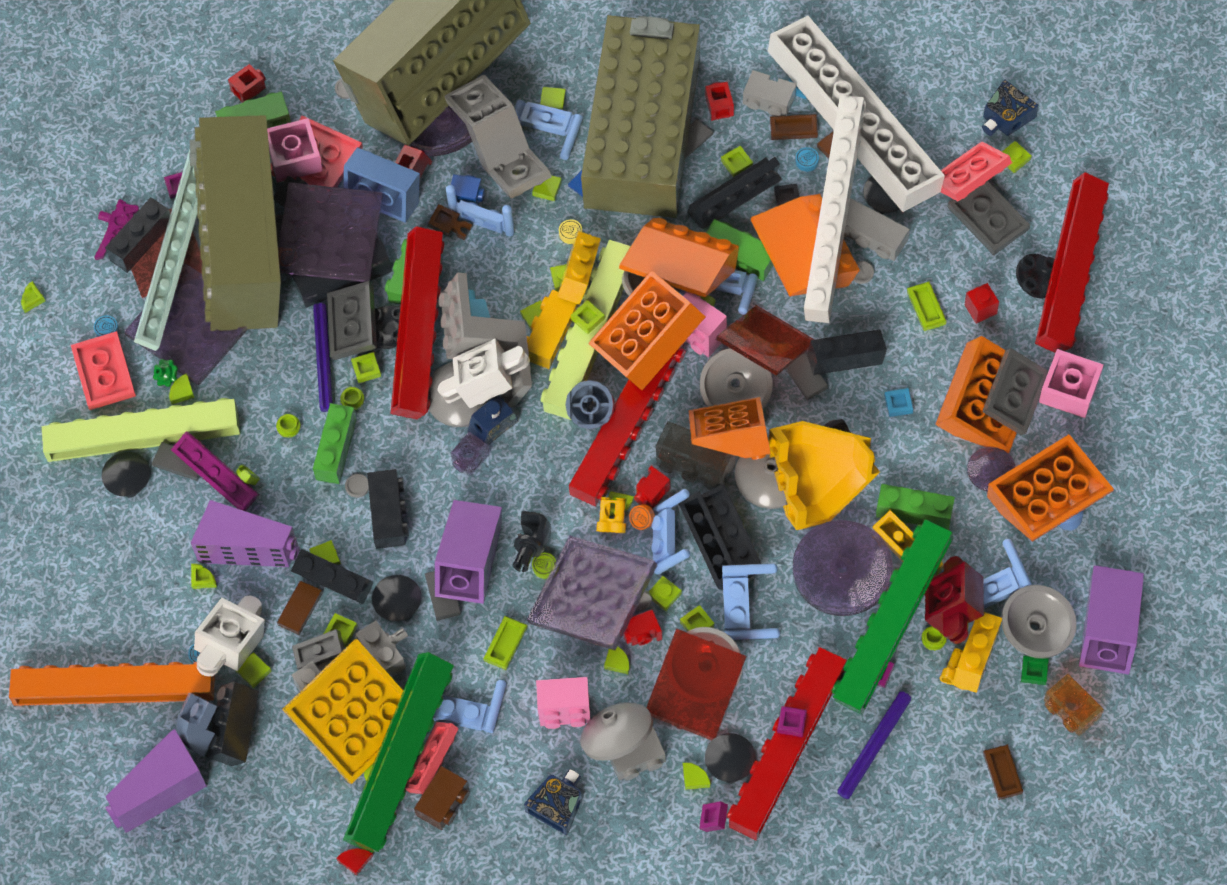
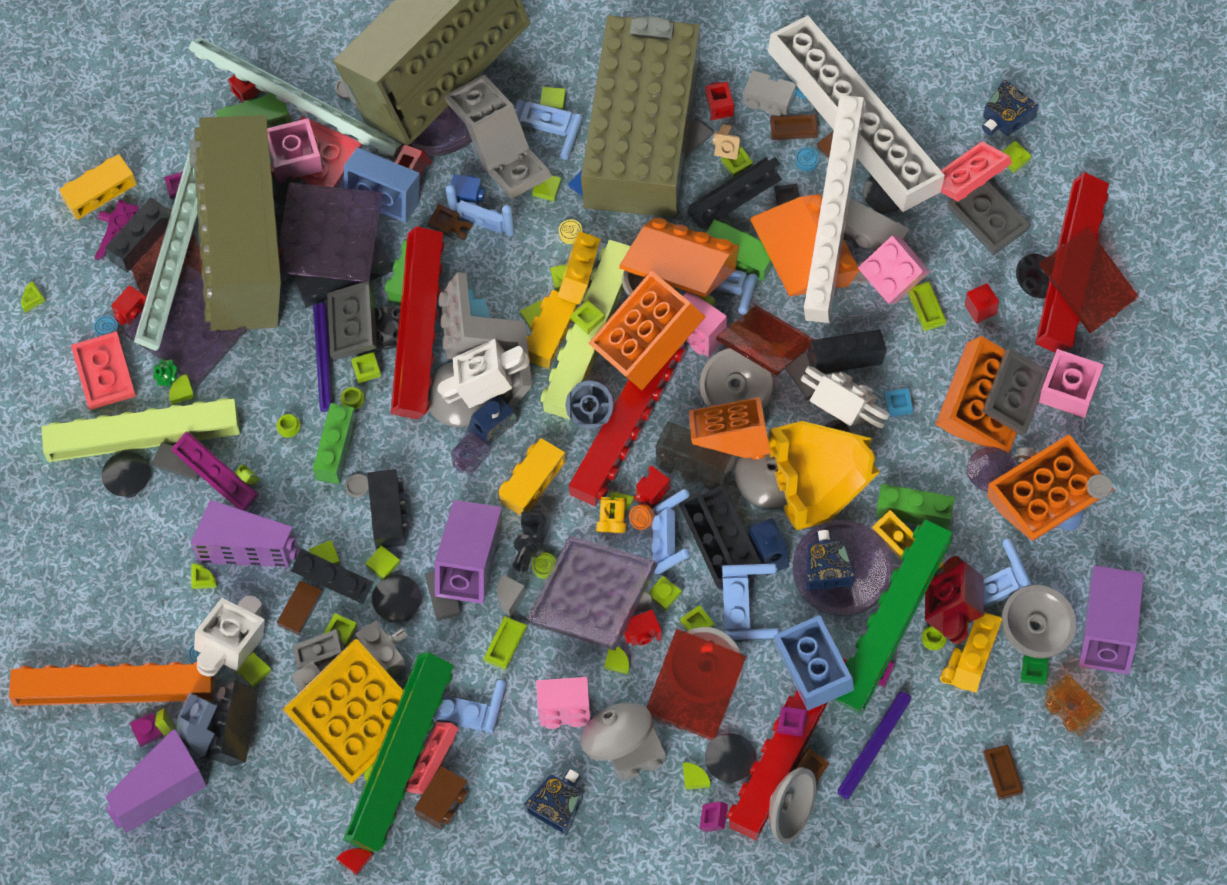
none -> yellow brick [59,154,137,220]
none -> red brick [111,285,147,325]
none -> magenta plate [129,712,164,747]
none -> lime tile [155,708,177,736]
none -> light aqua plate [189,37,403,157]
none -> lime tile [365,546,401,579]
none -> light grey brick [497,575,526,618]
none -> yellow brick [498,438,566,516]
none -> tan bracket [713,124,741,160]
none -> dark blue torso [748,518,789,576]
none -> light grey dish [769,767,816,844]
none -> medium blue brick [774,615,854,711]
none -> reddish brown plate [793,748,829,783]
none -> white brick [800,366,890,428]
none -> torso [806,530,854,591]
none -> bright pink brick [858,236,931,304]
none -> light grey plate [1014,448,1037,465]
none -> clear red piece [1039,228,1139,333]
none -> light grey piece [1087,474,1112,499]

